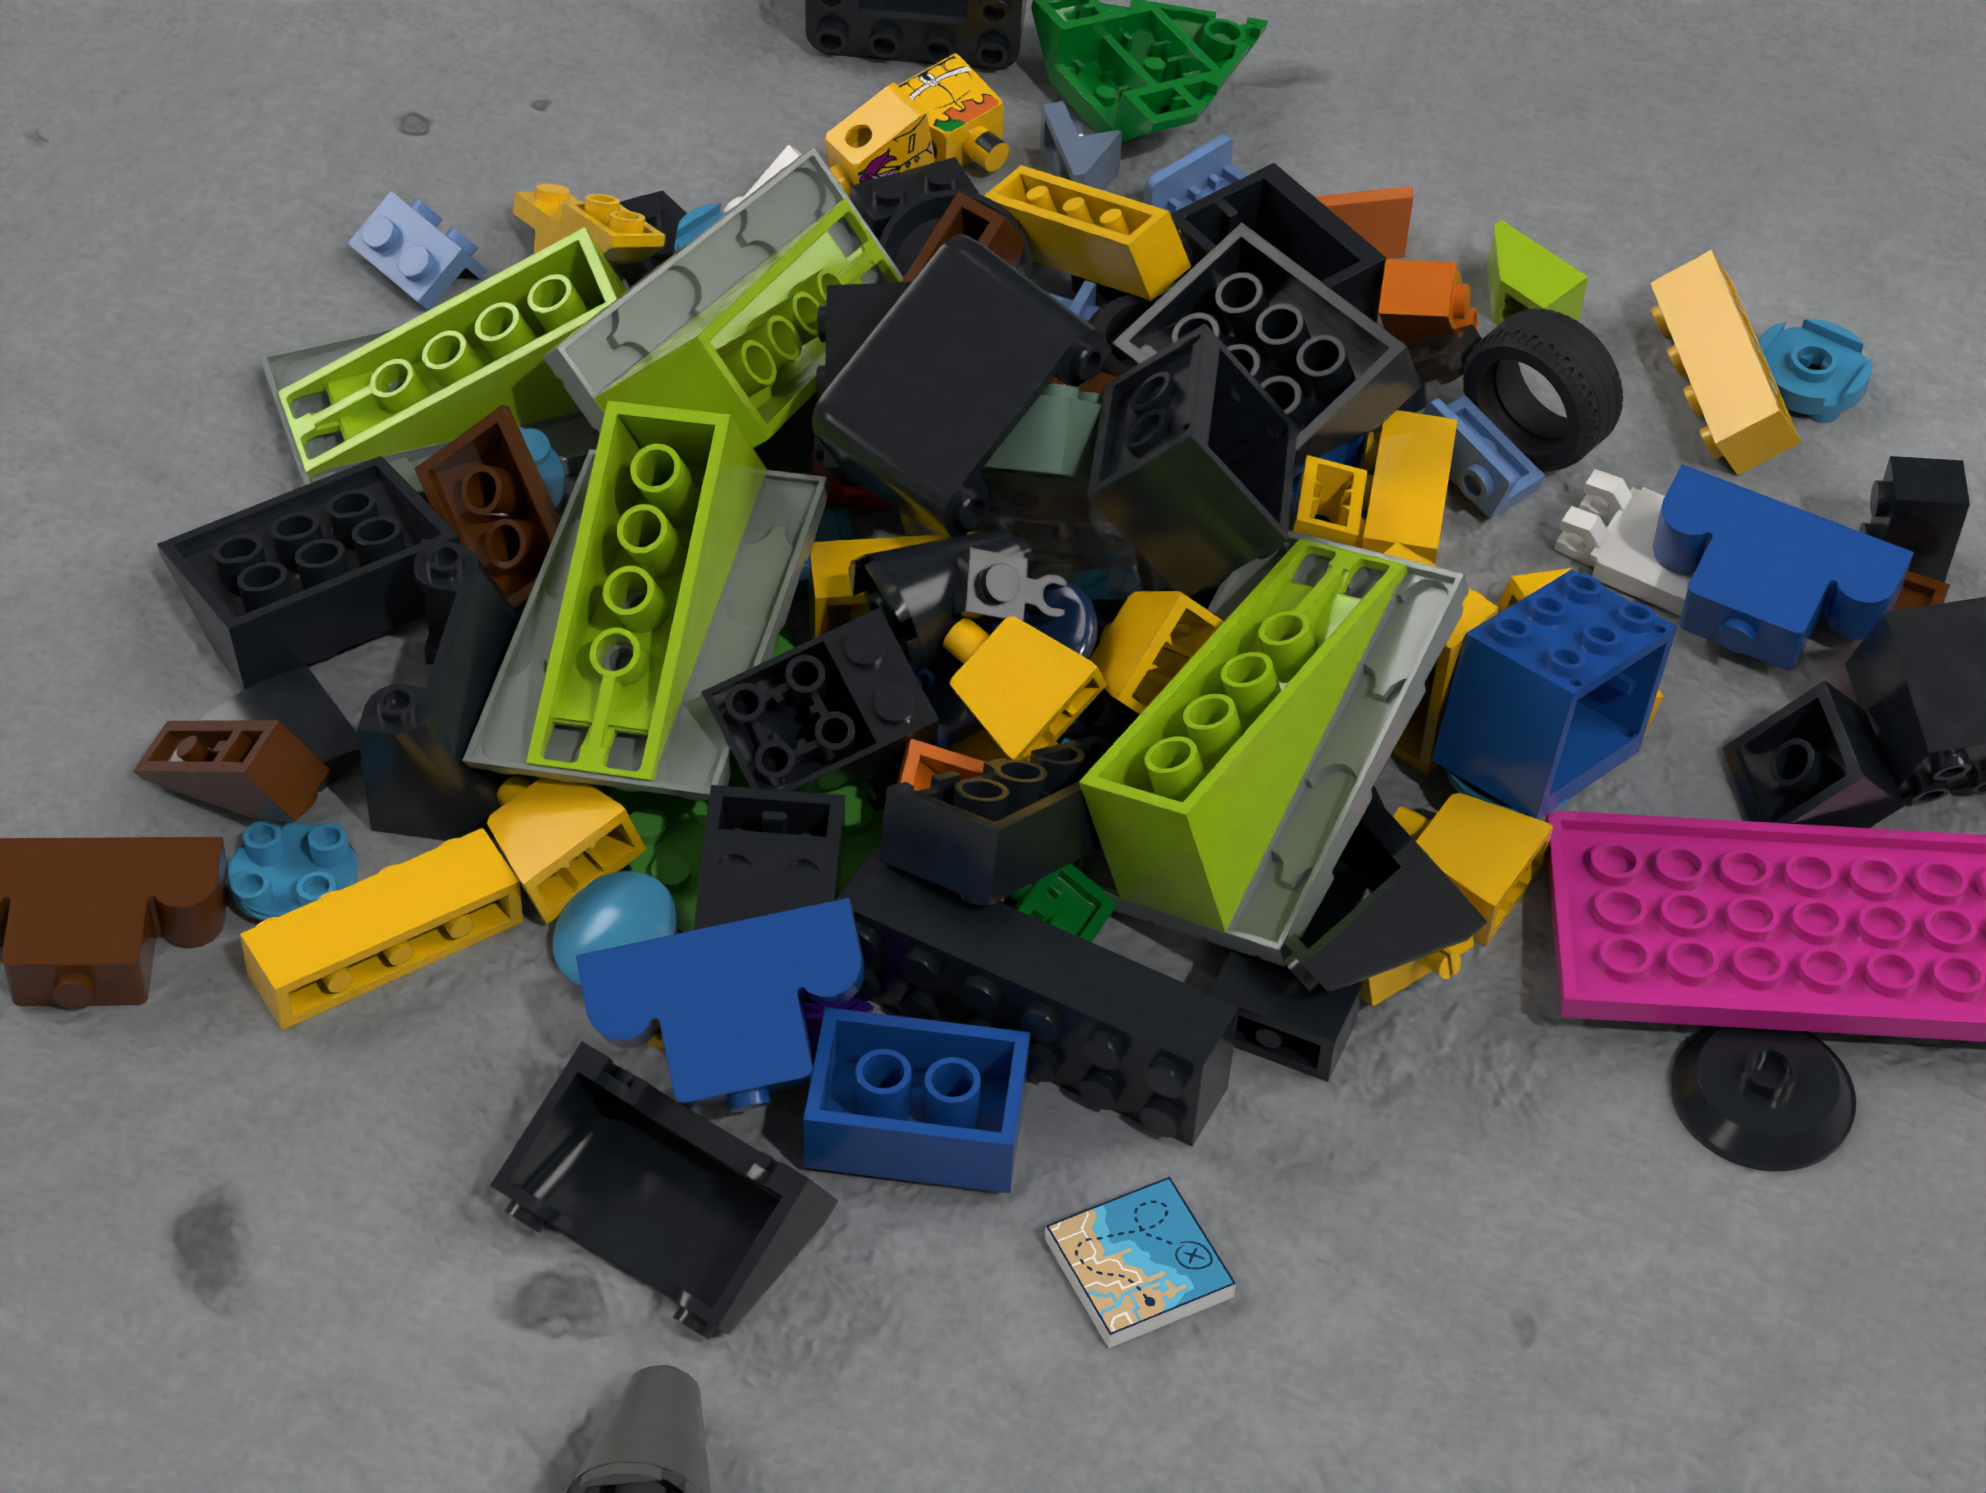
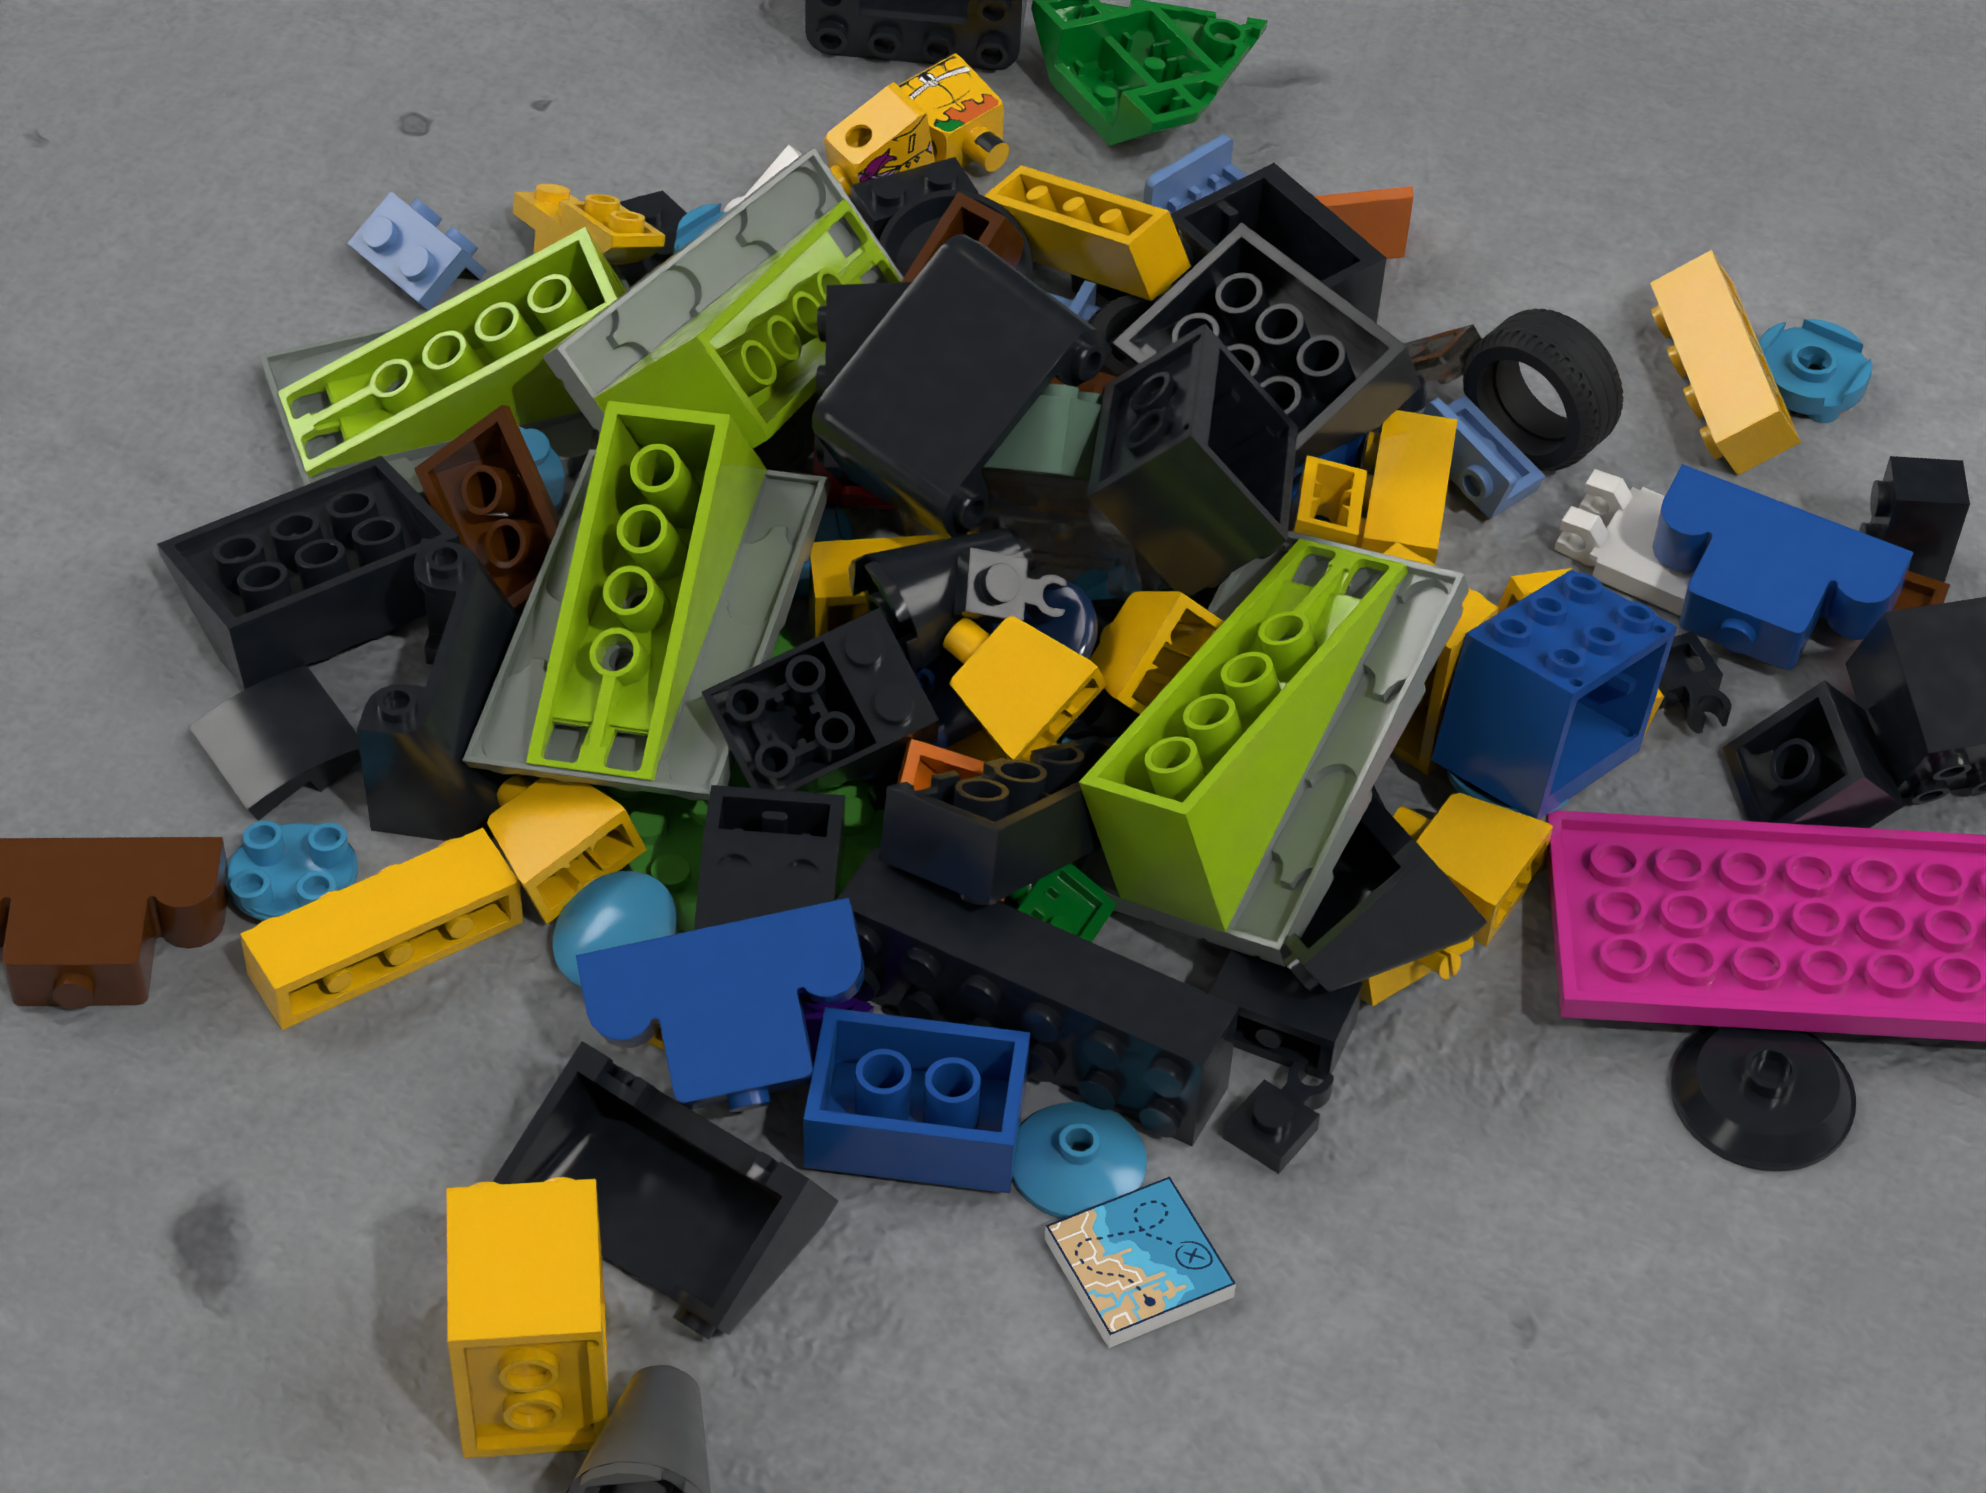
reddish brown slope [133,720,330,822] -> none
sand blue slope [1040,101,1122,190] -> none
orange slope [1378,259,1478,362] -> none
lime slope [1486,220,1588,325] -> none
none -> yellow container [446,1177,609,1459]
none -> dark azure dish [1012,1102,1147,1219]
none -> black plate [1223,1058,1334,1174]
none -> black plate [1659,631,1732,734]

